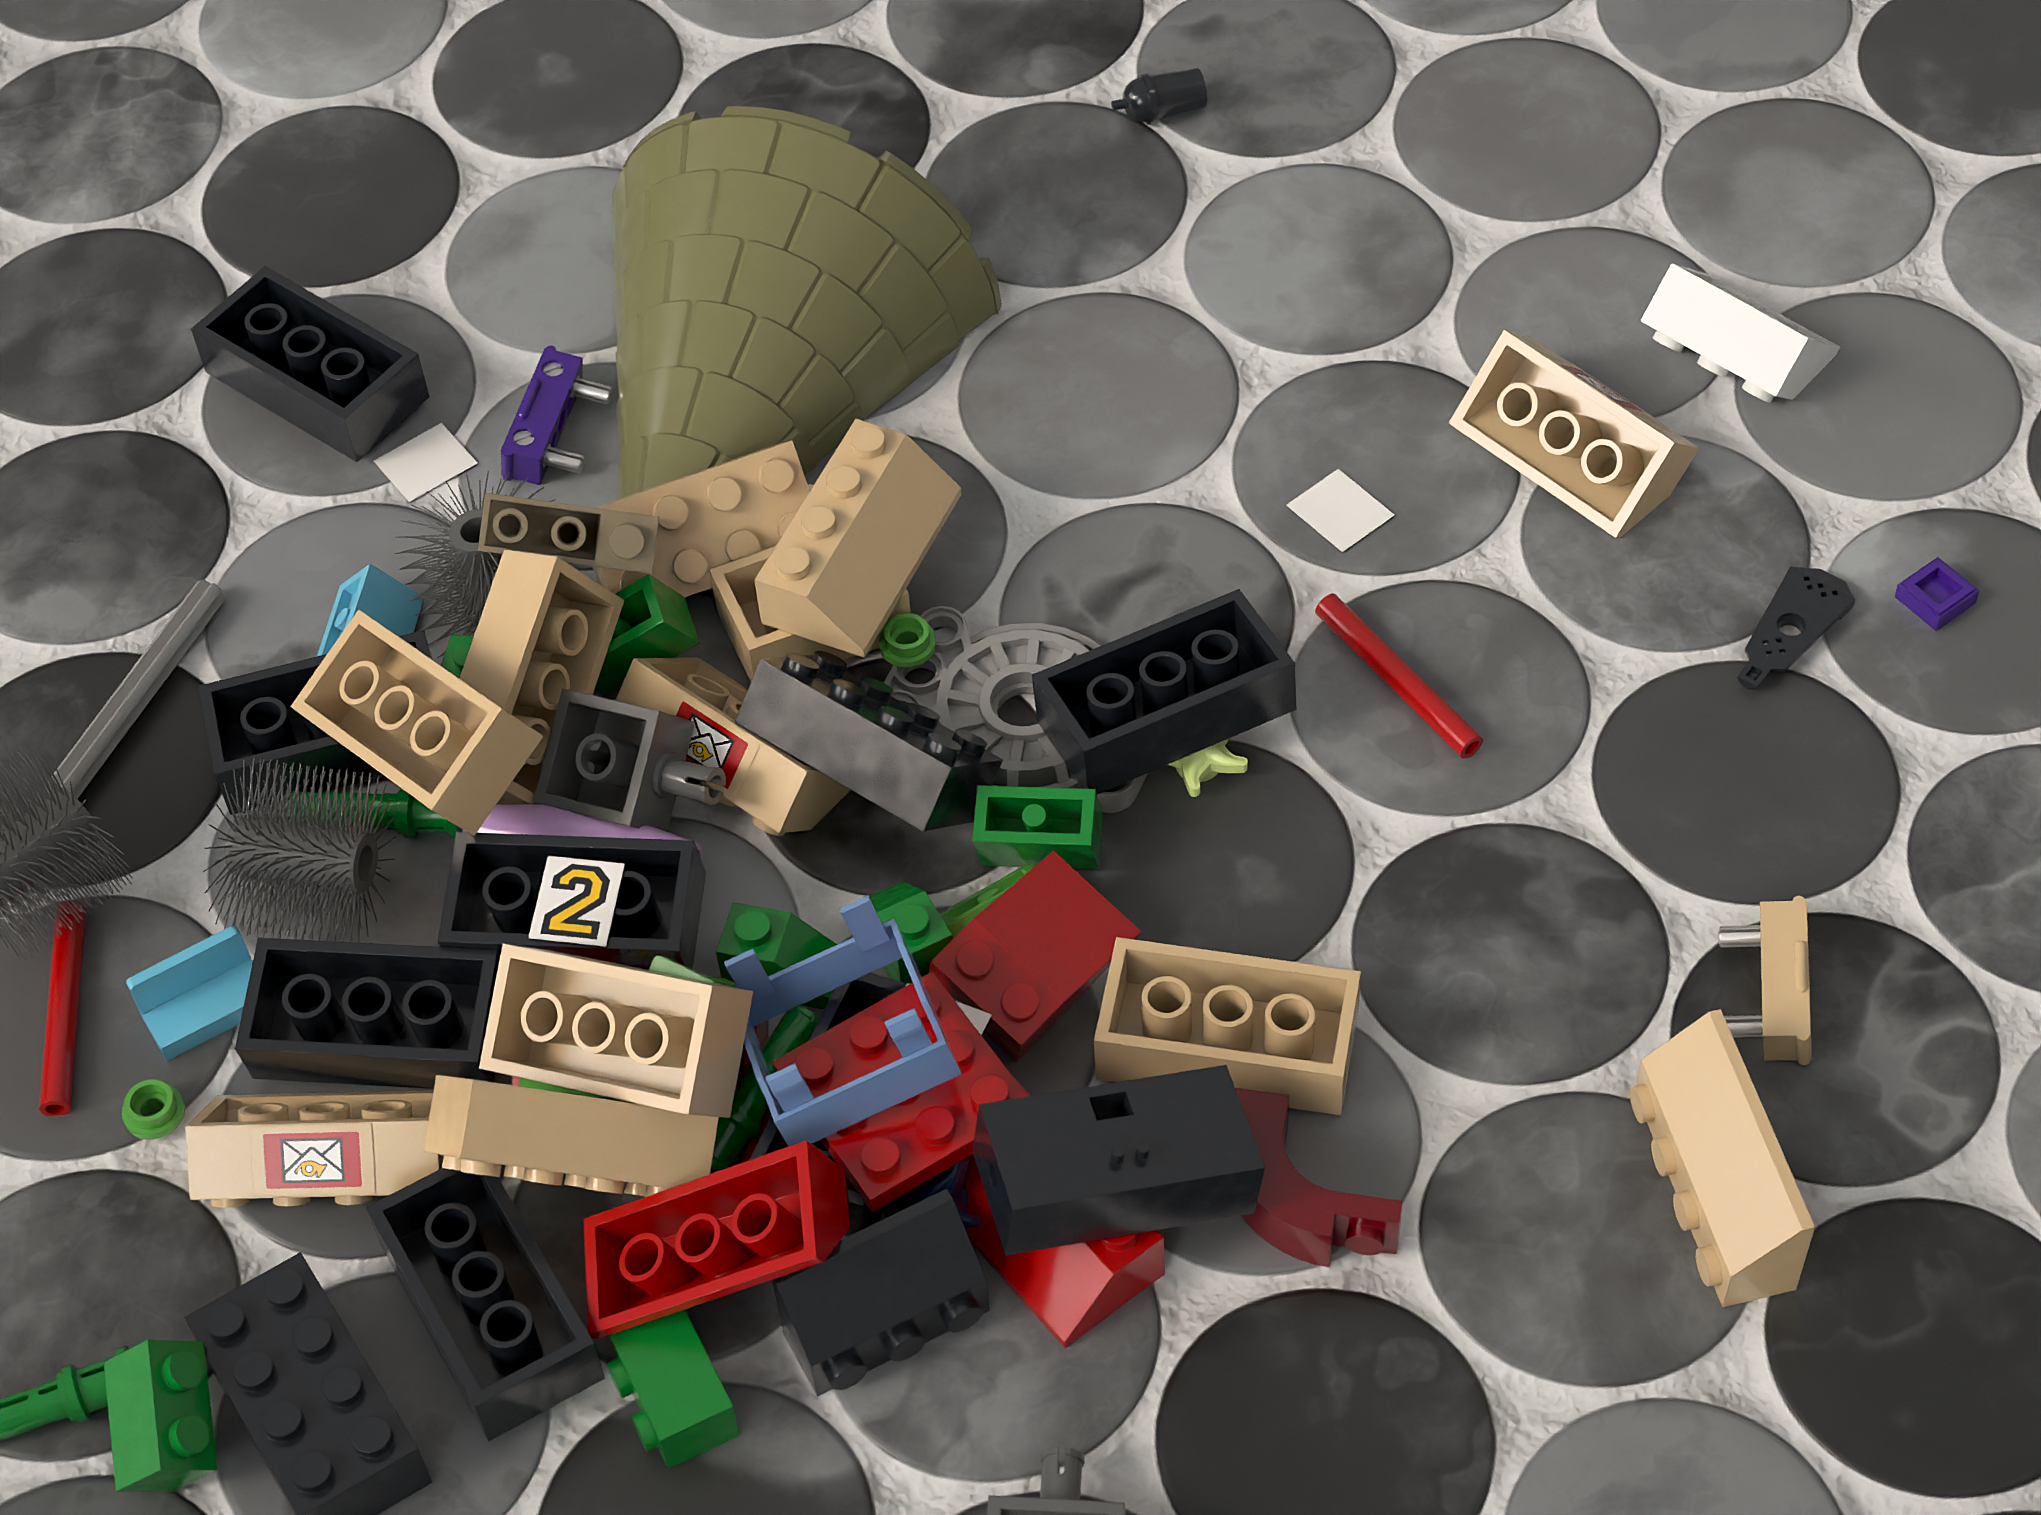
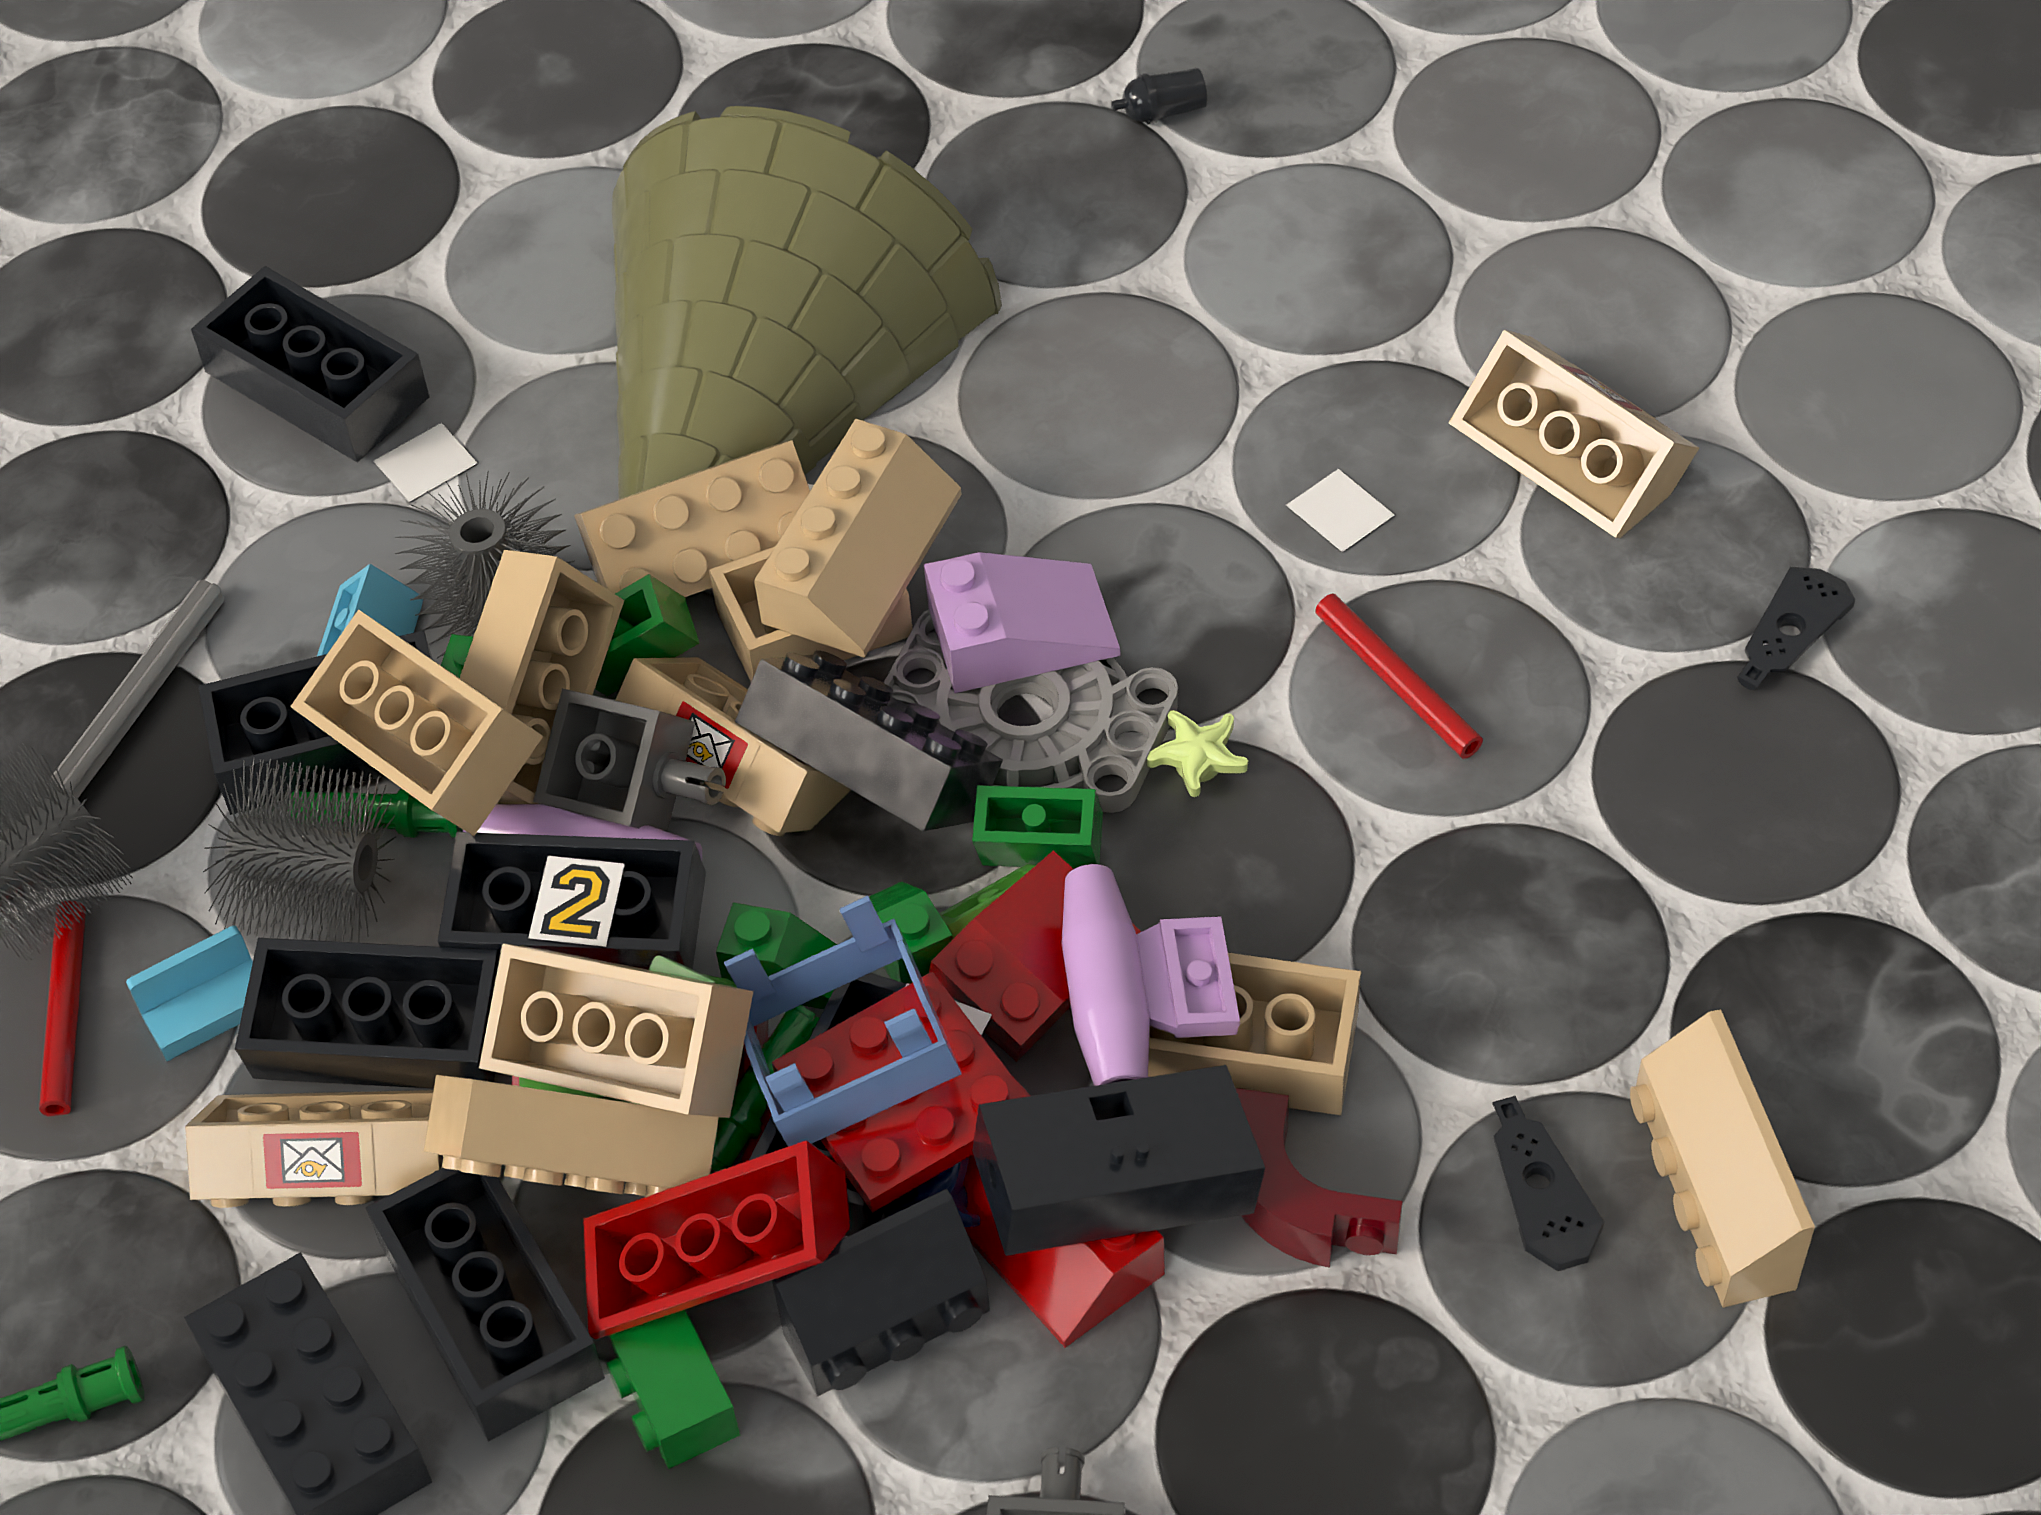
green brick [104,1339,217,1492] -> none
bright green plate [122,1079,185,1140] -> none
dark tan slope [478,493,659,574] -> none
dark purple piece [501,345,613,485] -> none
bright green plate [879,613,936,667] -> none
black brick [1031,589,1297,795] -> none
white slope [1641,263,1840,403] -> none
tan piece [1718,896,1812,1065] -> none
dark purple tile [1895,557,1979,631] -> none
none -> lavender slope [924,552,1120,693]
none -> lavender plate [1062,864,1240,1086]
none -> black piece [1492,1096,1604,1271]

